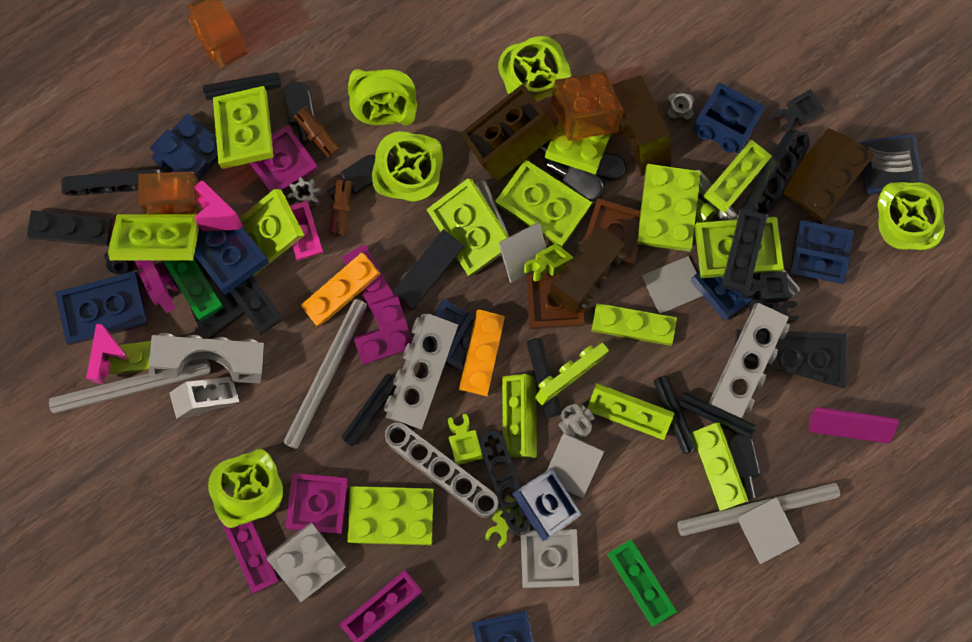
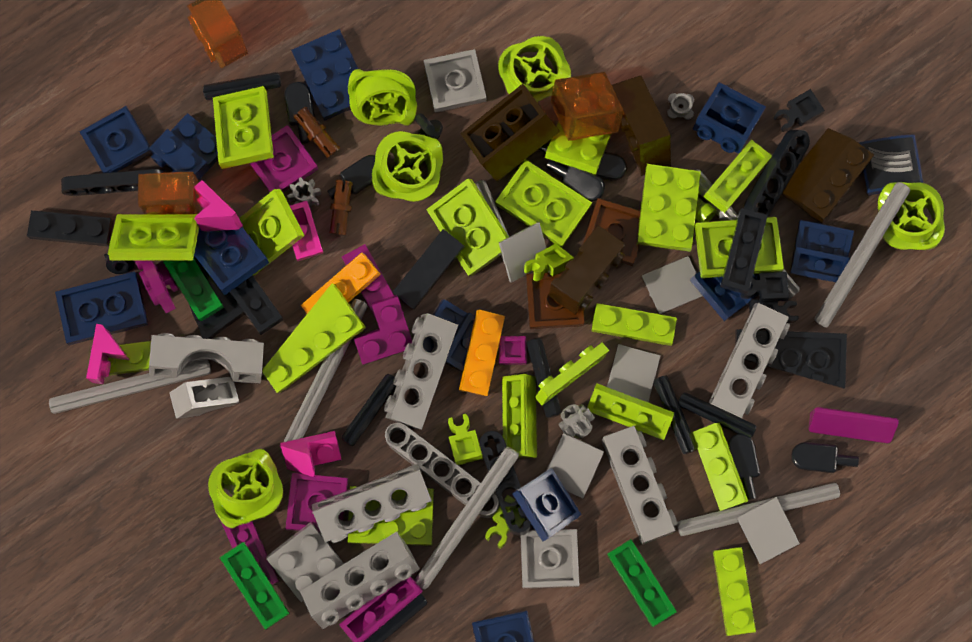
none -> dark blue plate [79,106,152,173]
none -> green plate [219,542,290,630]
none -> lime wing [262,283,366,393]
none -> dark pink slope [280,431,341,477]
none -> dark blue plate [292,29,358,121]
none -> light grey brick [300,532,420,629]
none -> light grey brick [312,464,431,543]
none -> light grey axle [414,447,519,590]
none -> black plate [415,113,443,139]
none -> light grey plate [423,49,487,112]
none -> magenta tile [499,336,527,365]
none -> light grey brick [601,426,677,545]
none -> light grey window [607,344,660,402]
none -> lime plate [713,547,756,636]
none -> black piece [791,442,859,473]
none -> light grey axle [814,182,910,327]

